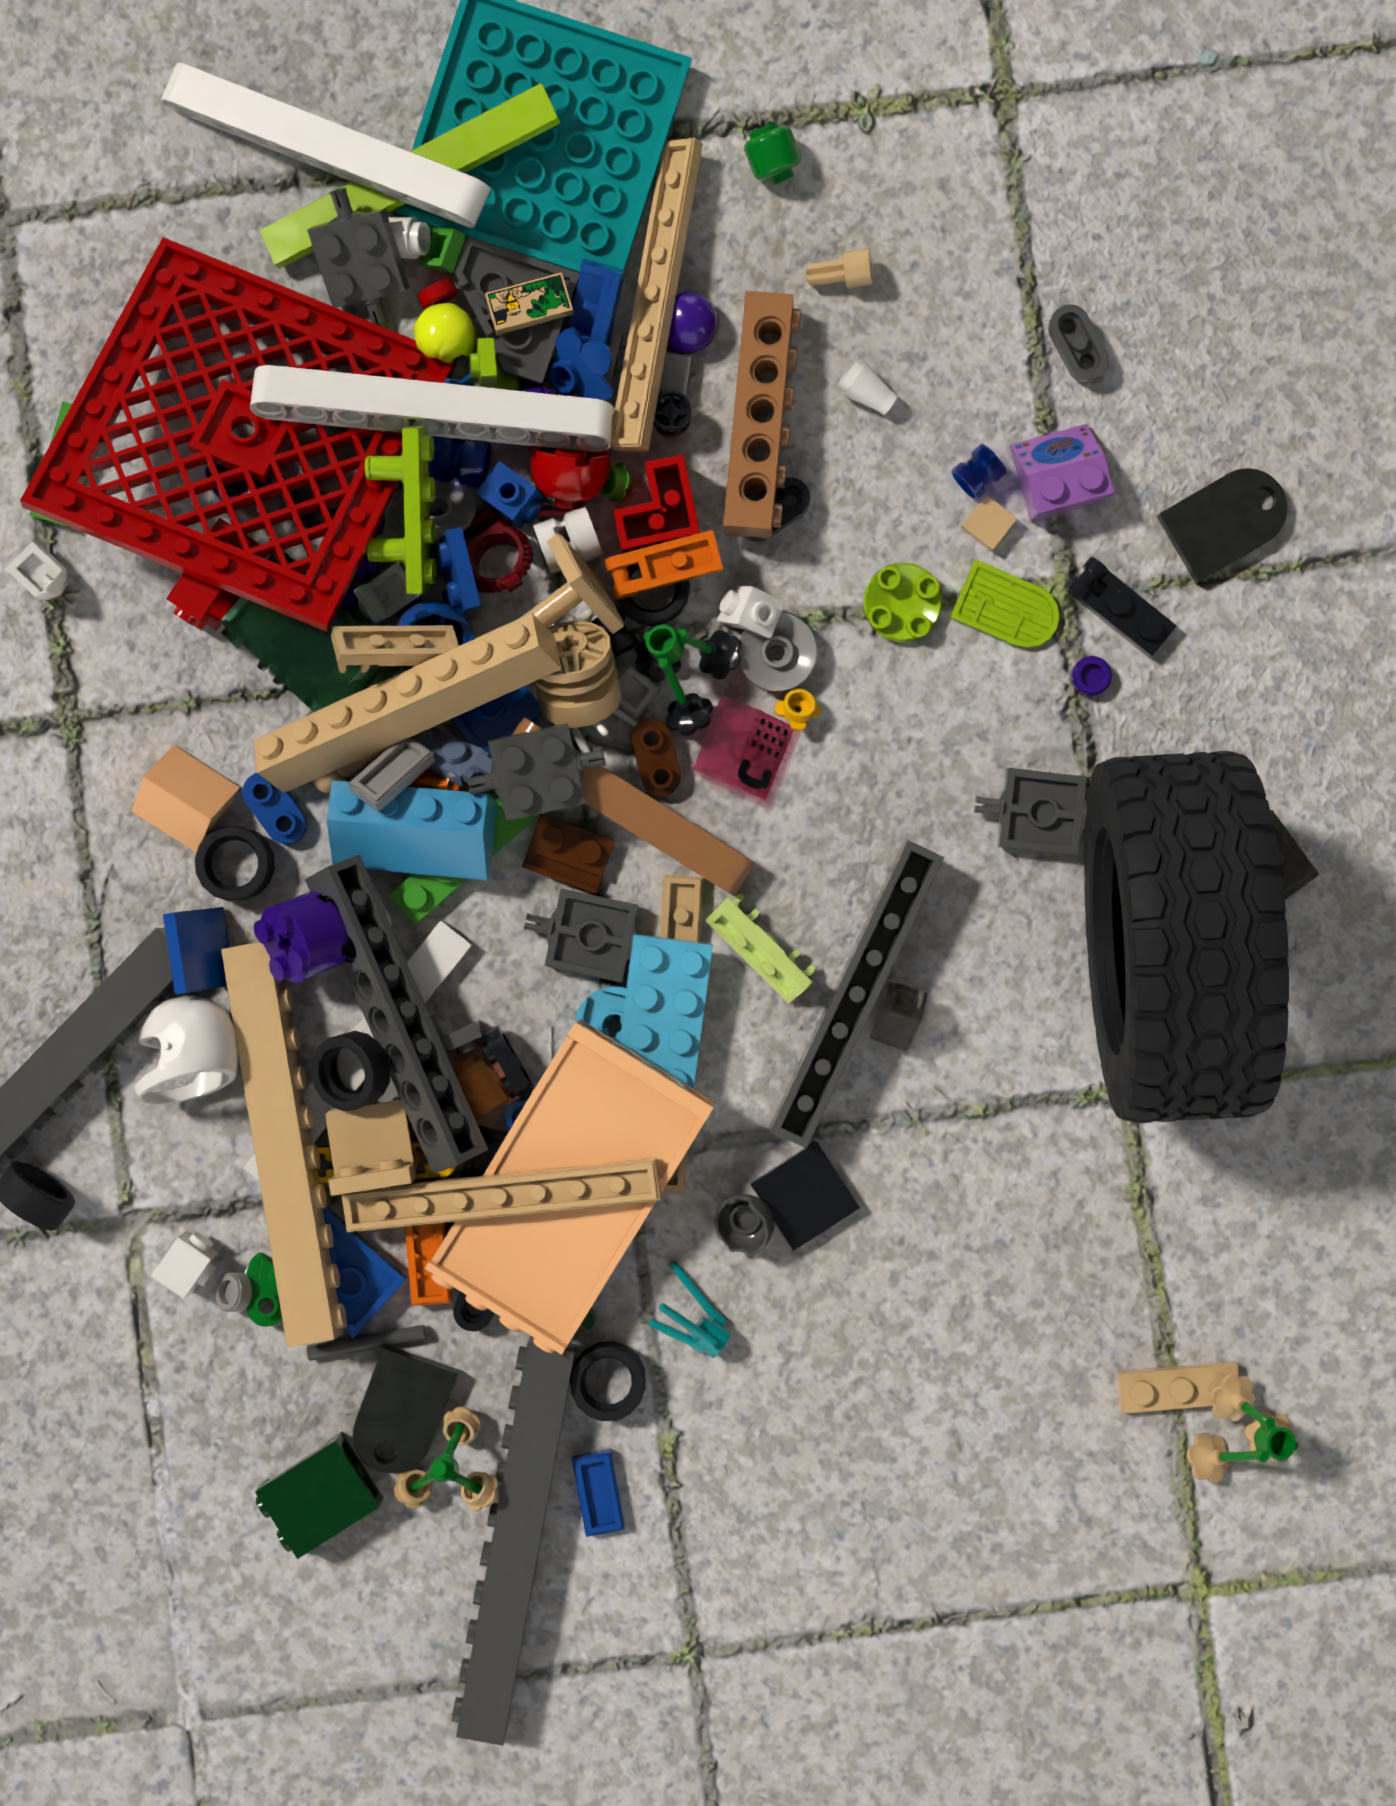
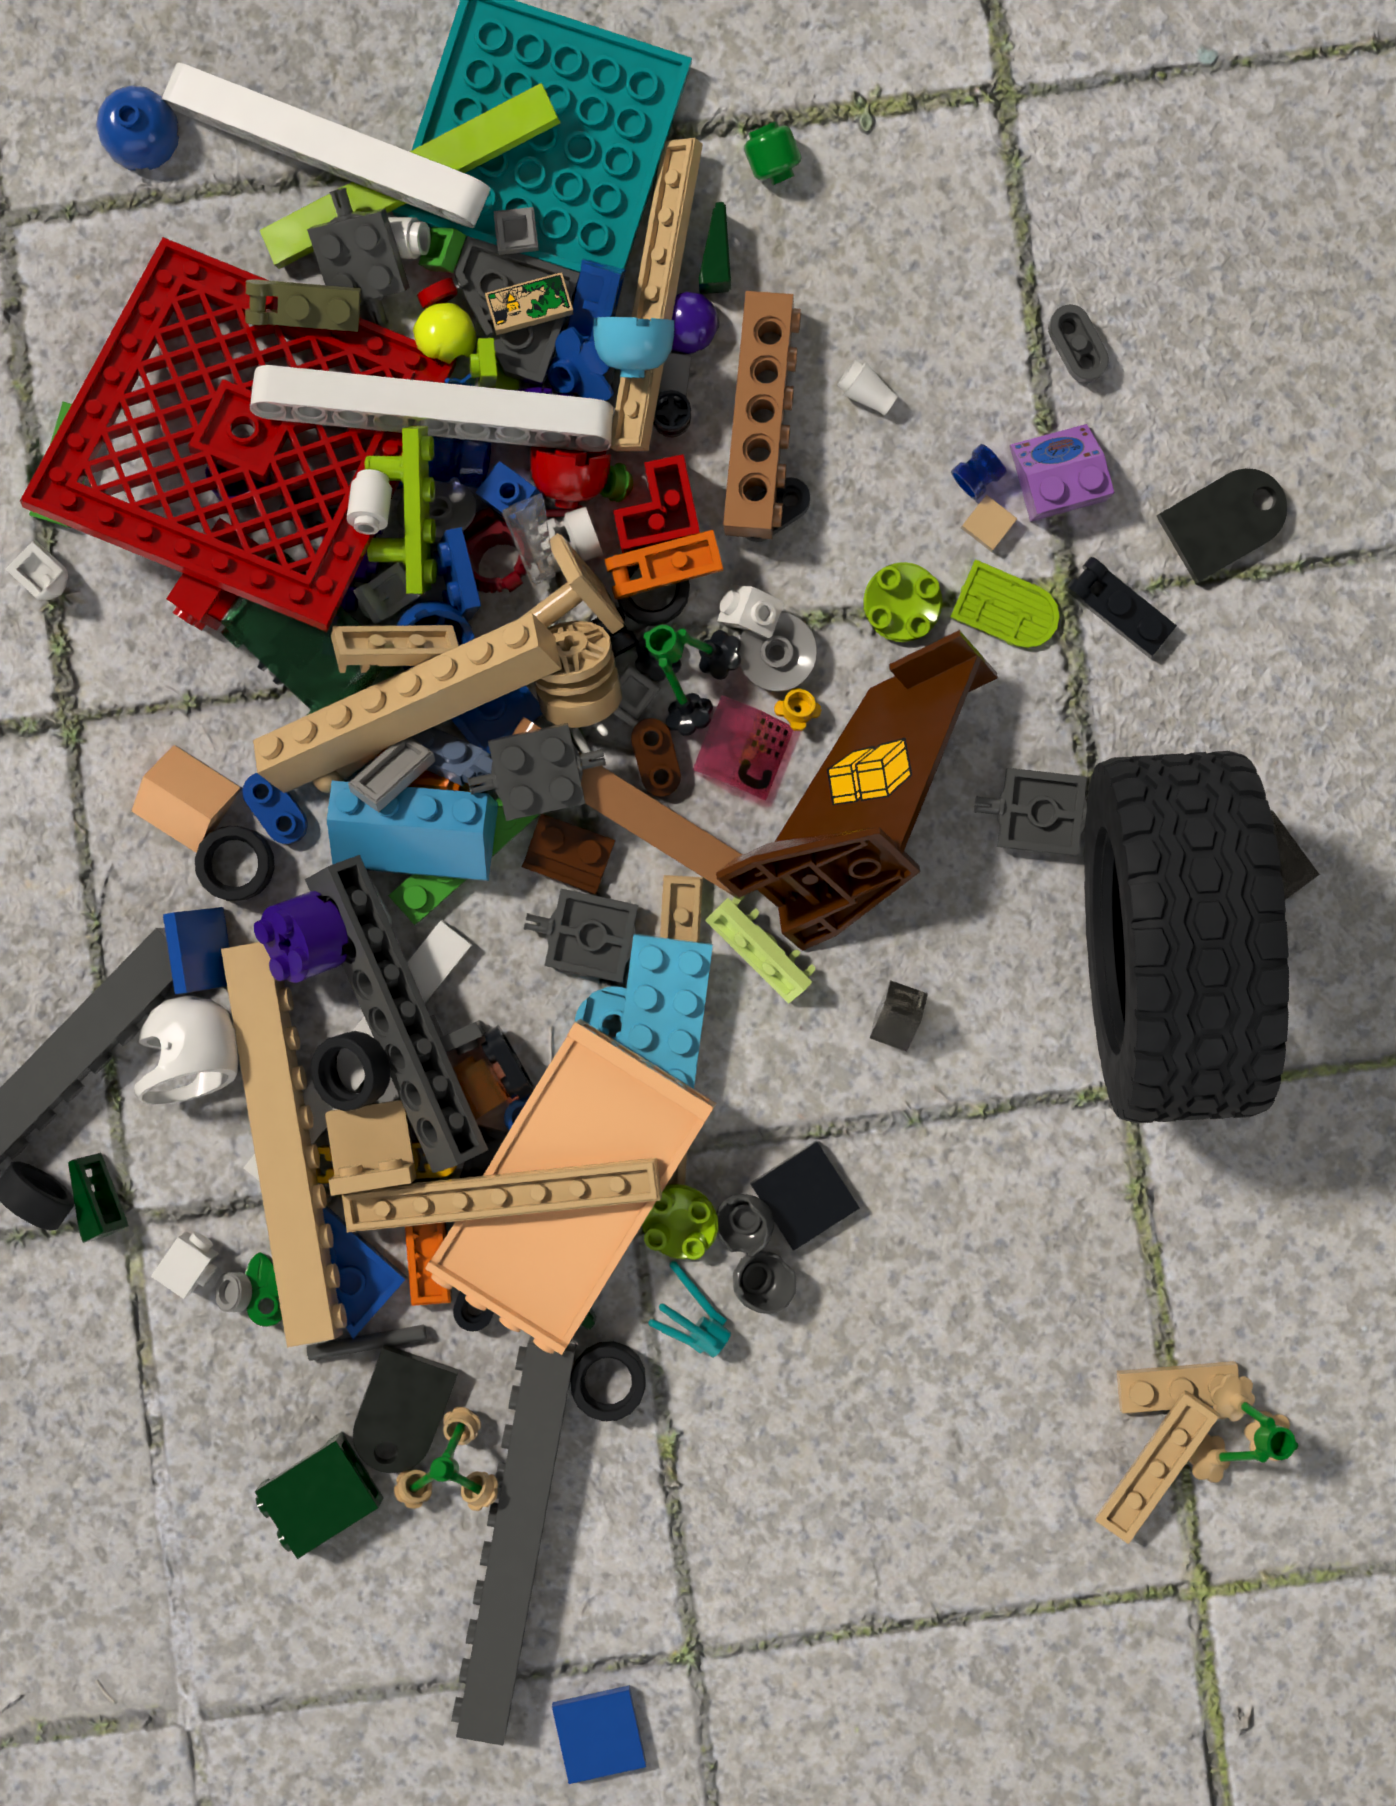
blue tile [572,1449,625,1537] -> none
dark grey brick [769,840,944,1149] -> none
tan piece [806,248,873,289] -> none
dark purple tile [1070,656,1112,697] -> none
none -> dark green slope [68,1153,129,1243]
none -> blue cylinder [96,85,179,171]
none -> olive plate [245,280,361,332]
none -> white brick [346,469,392,535]
none -> light grey tile [494,207,539,255]
none -> clear slope [502,493,555,586]
none -> blue tile [552,1685,646,1784]
none -> medium azure cylinder [593,317,674,378]
none -> lime dish [642,1184,719,1260]
none -> dark green slope [698,202,731,294]
none -> reddish brown piece [716,630,998,951]
none -> dark grey hair [733,1251,796,1314]
none -> tan plate [1095,1390,1219,1544]

